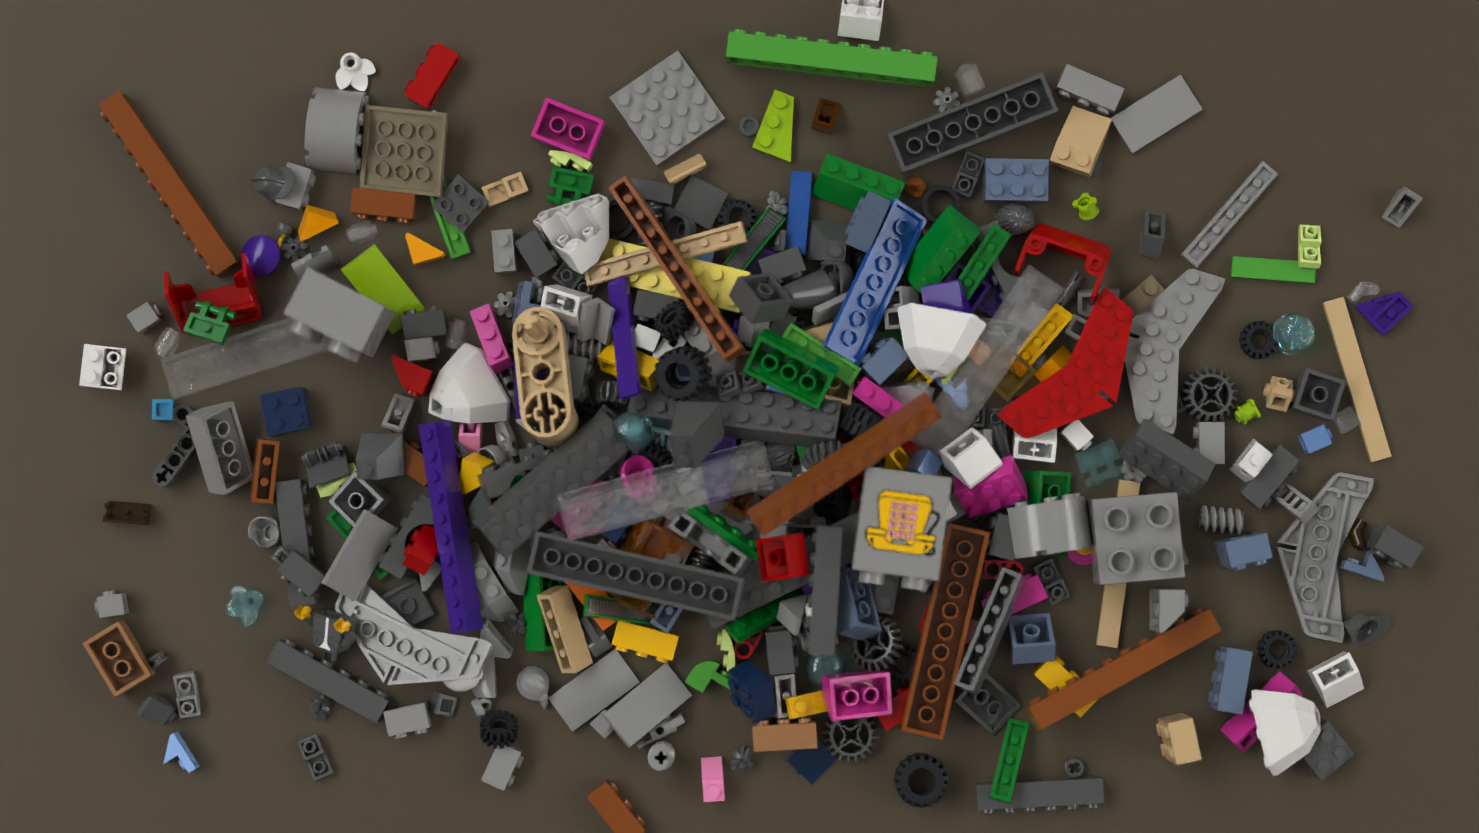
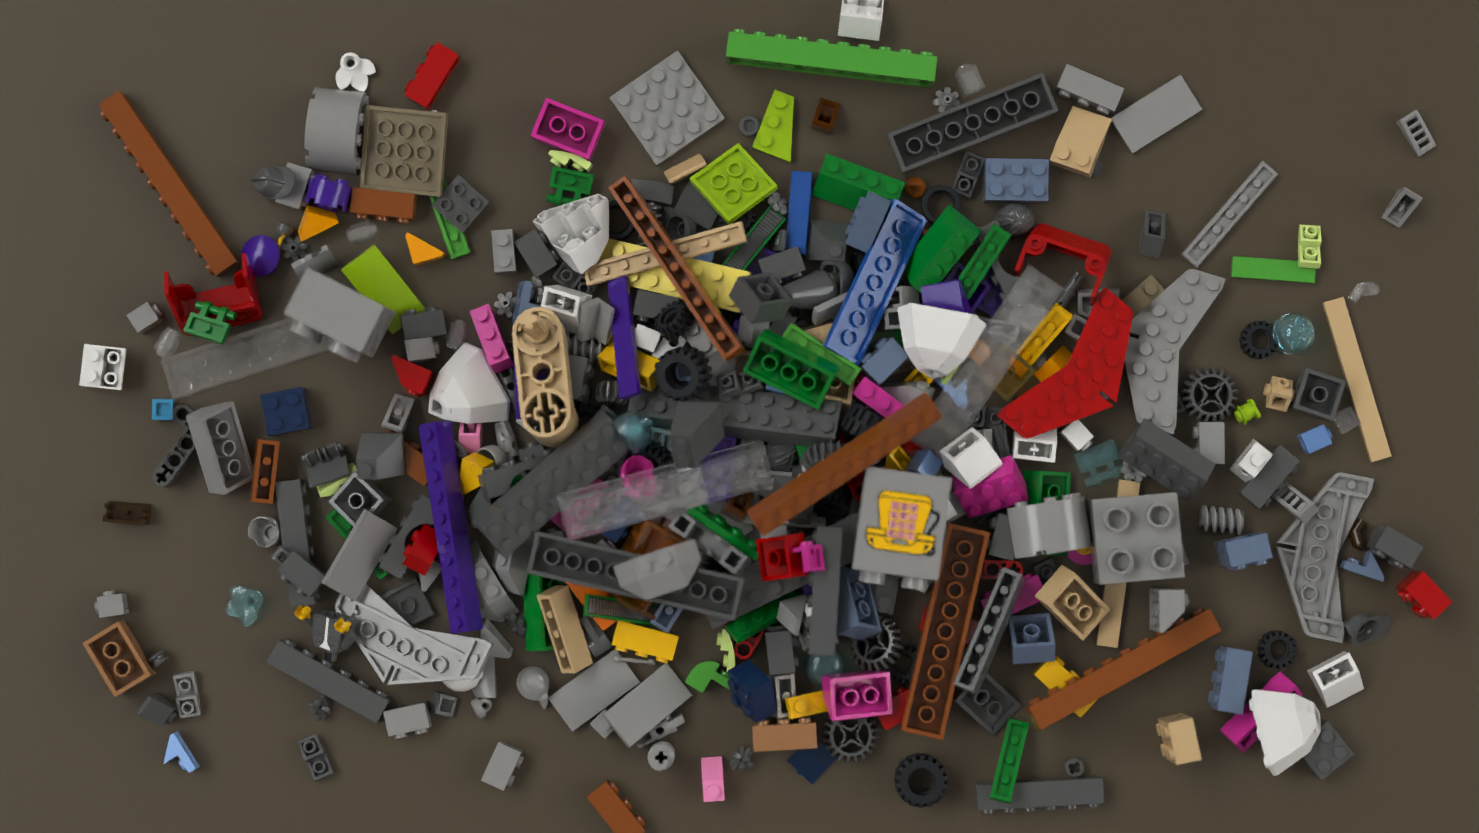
black tyre [480,710,518,749] -> none
tan slope [481,172,529,208] -> none
lime brick [1072,192,1099,220] -> none
dark purple wing [1354,292,1414,336] -> none
none -> dark purple brick [305,174,352,213]
none -> light grey wedge [613,539,702,600]
none -> light grey hinge [613,654,656,666]
none -> lime plate [689,143,778,225]
none -> dark pink bracket [792,541,825,572]
none -> tan brick [1035,565,1110,641]
none -> red brick [1395,570,1453,619]
none -> light grey slope [1396,109,1437,157]

